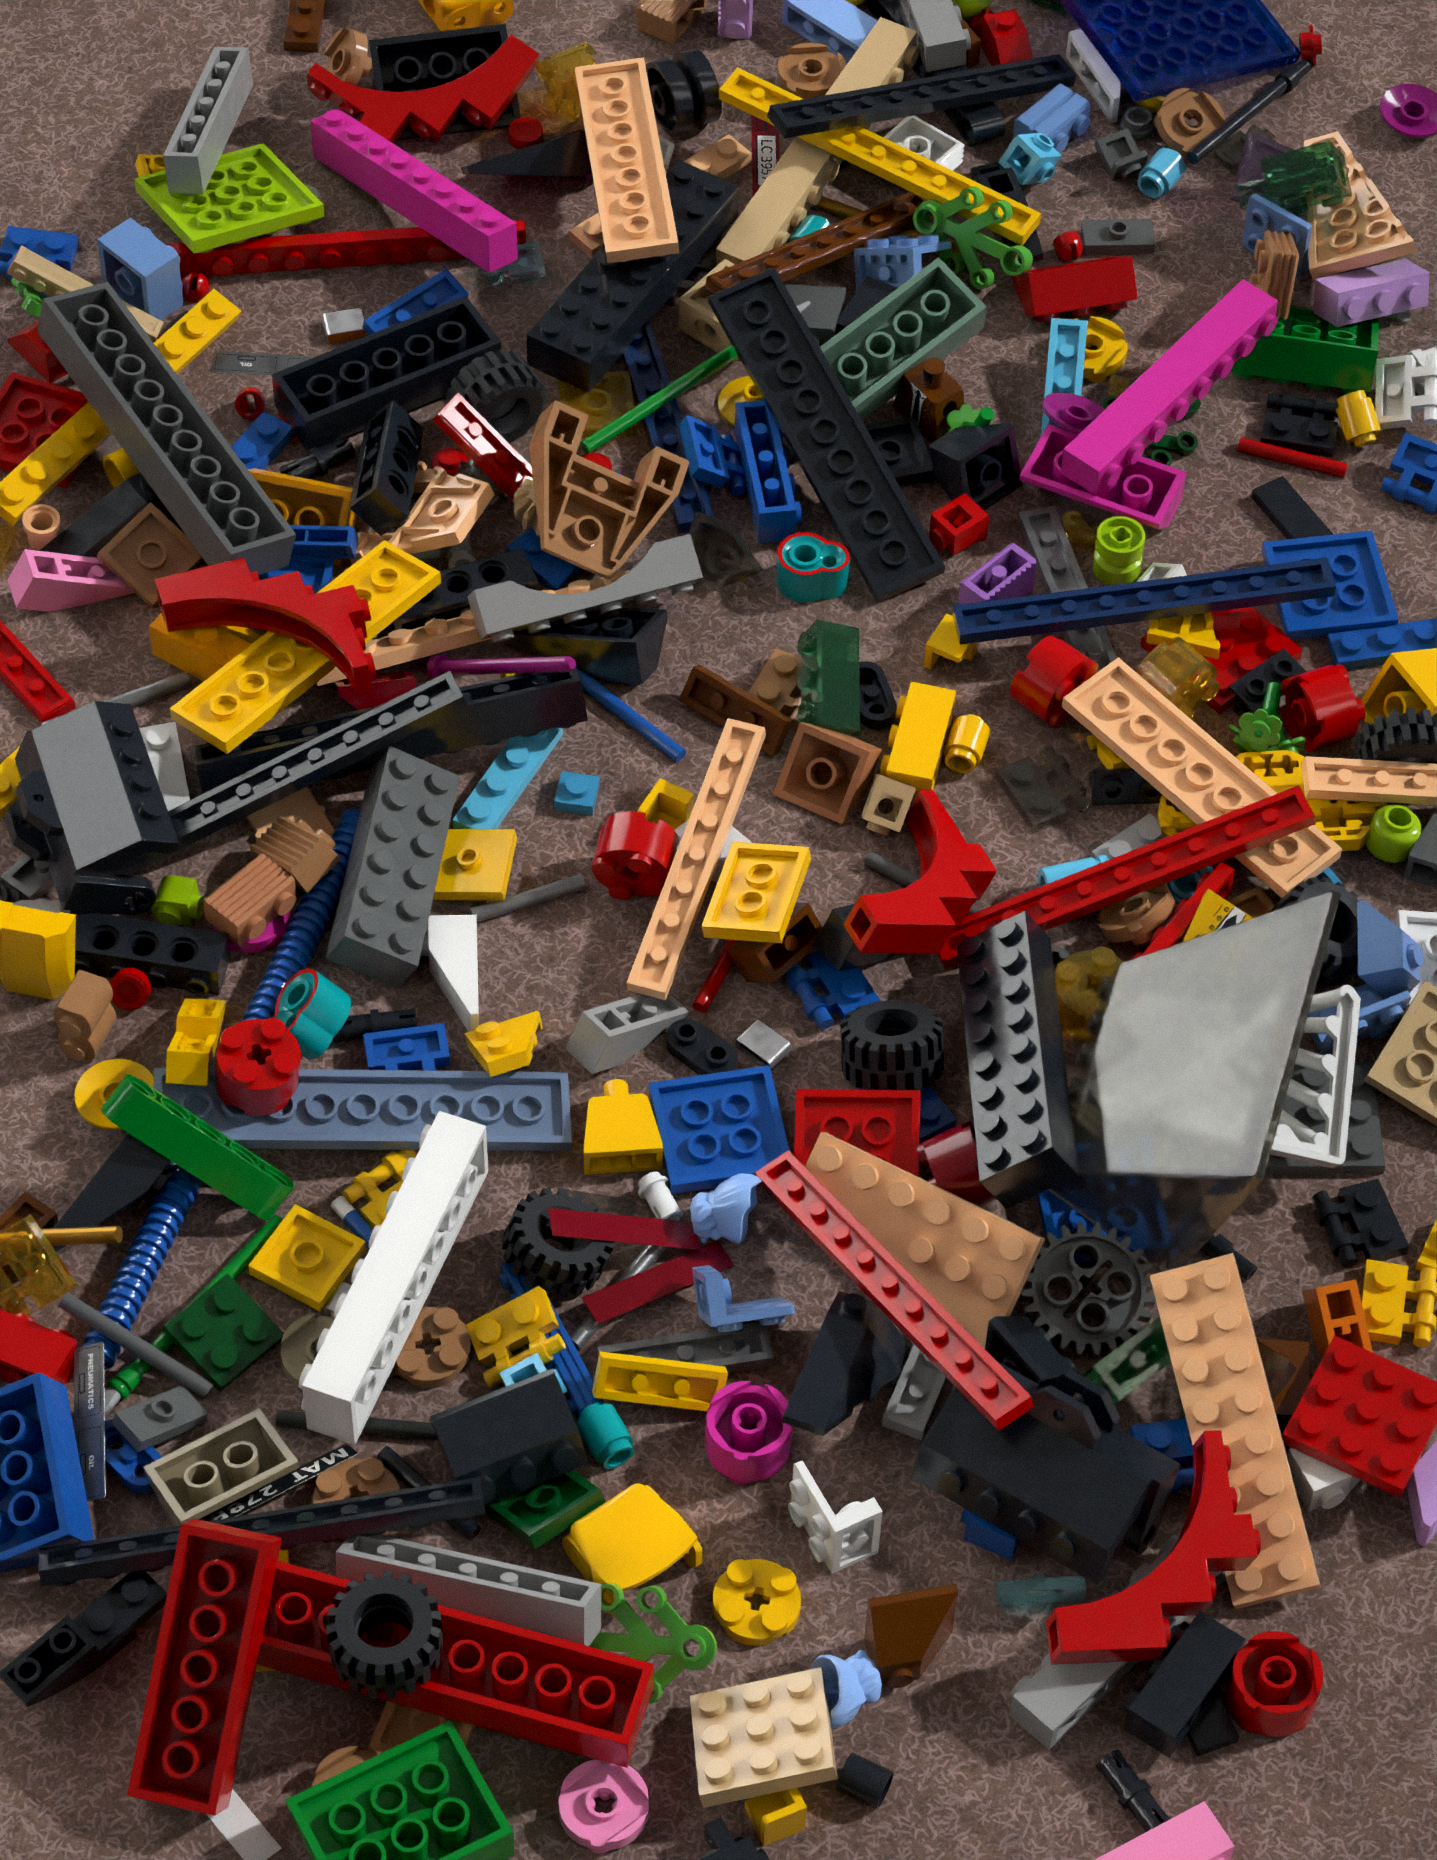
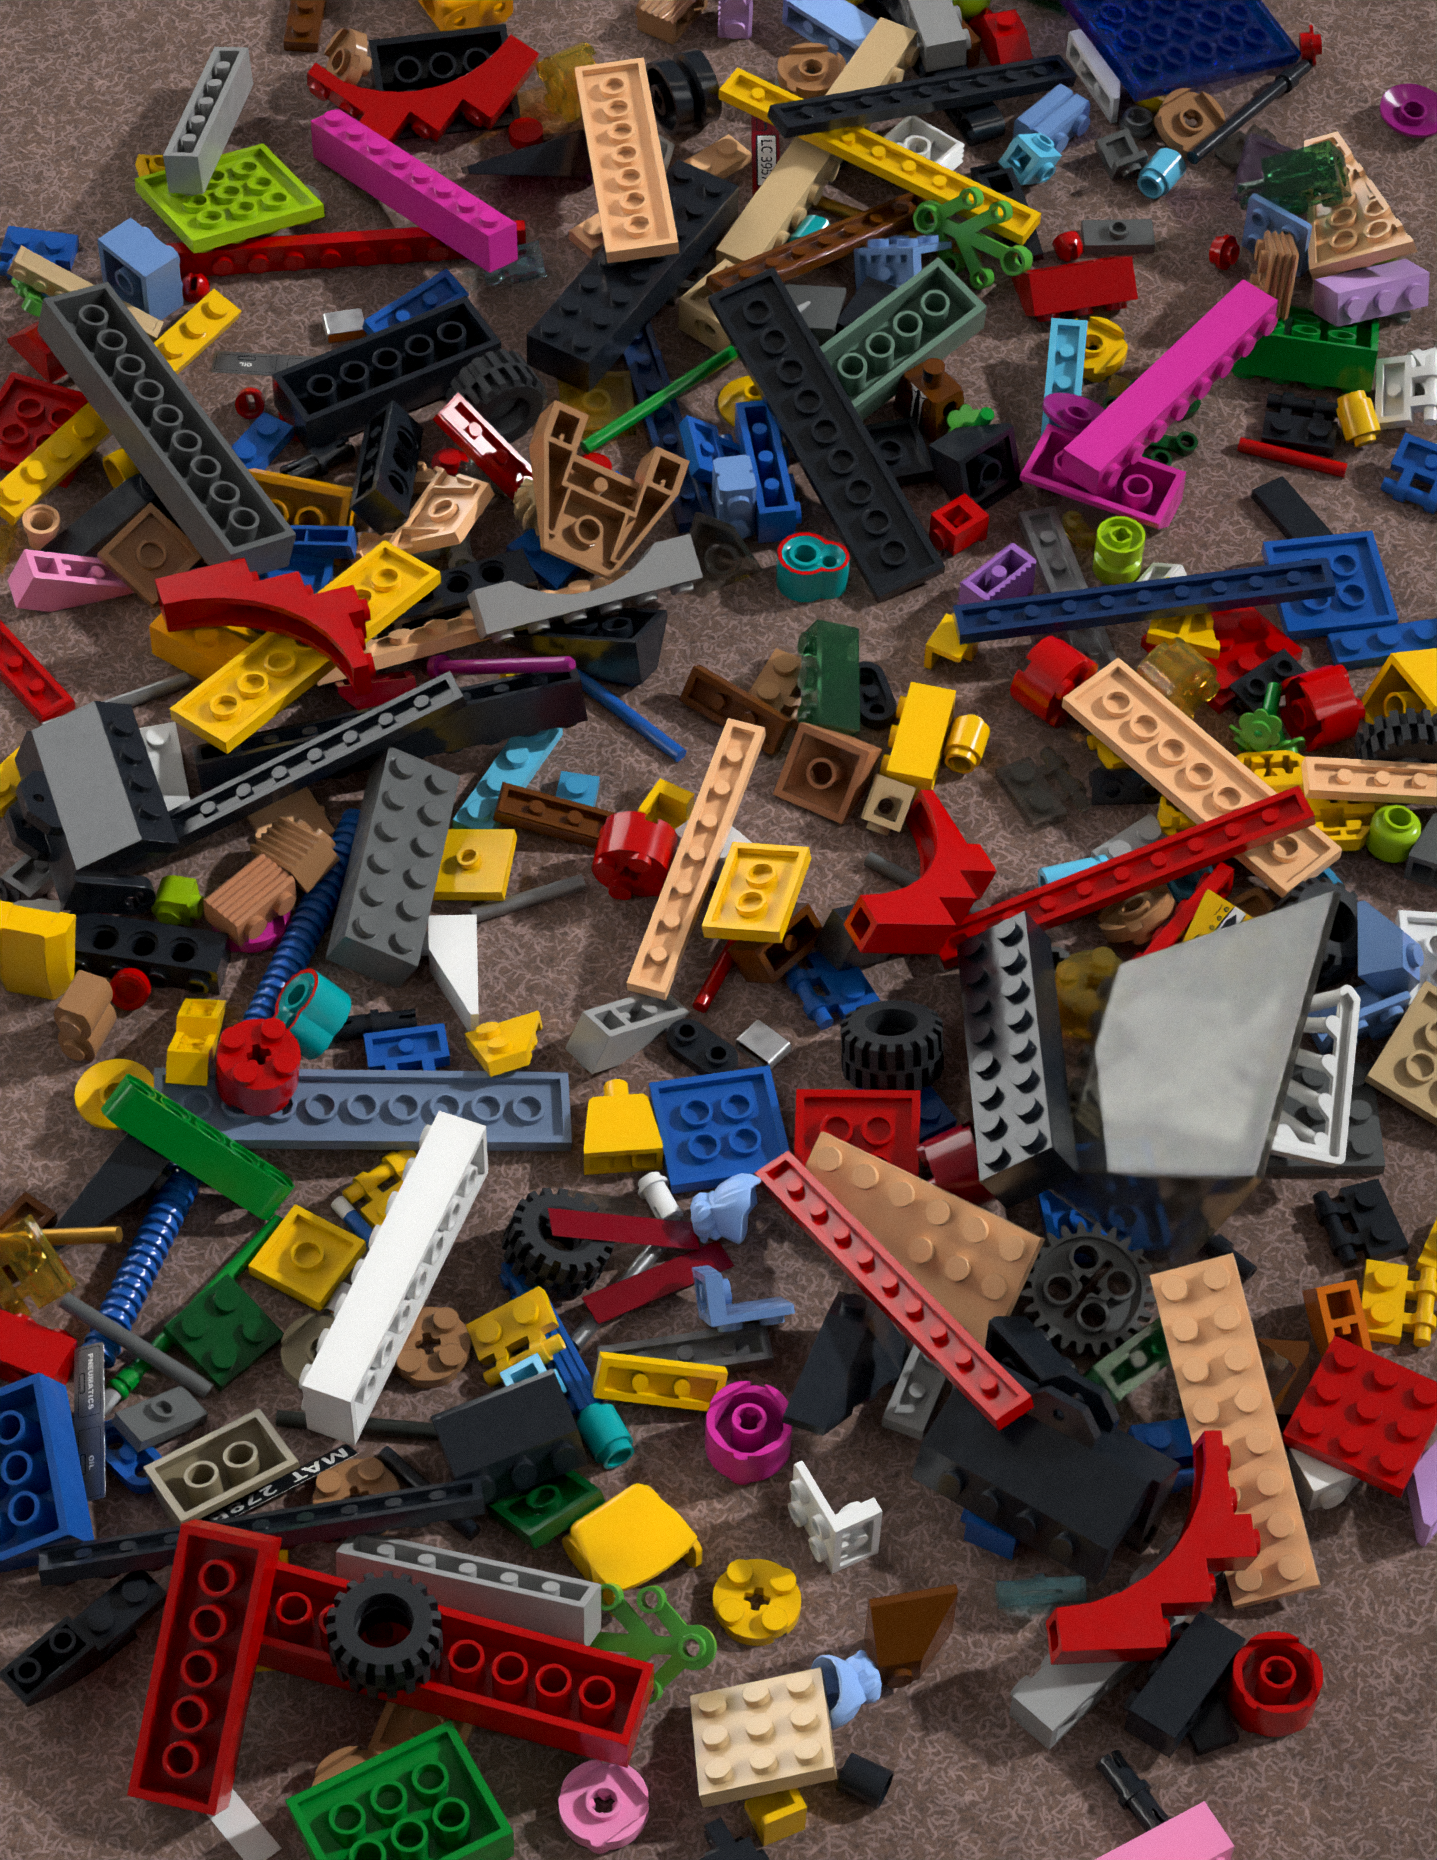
none -> reddish brown tile [493,782,614,849]
none -> medium blue brick [711,455,757,540]
none -> red plate [1209,234,1240,270]

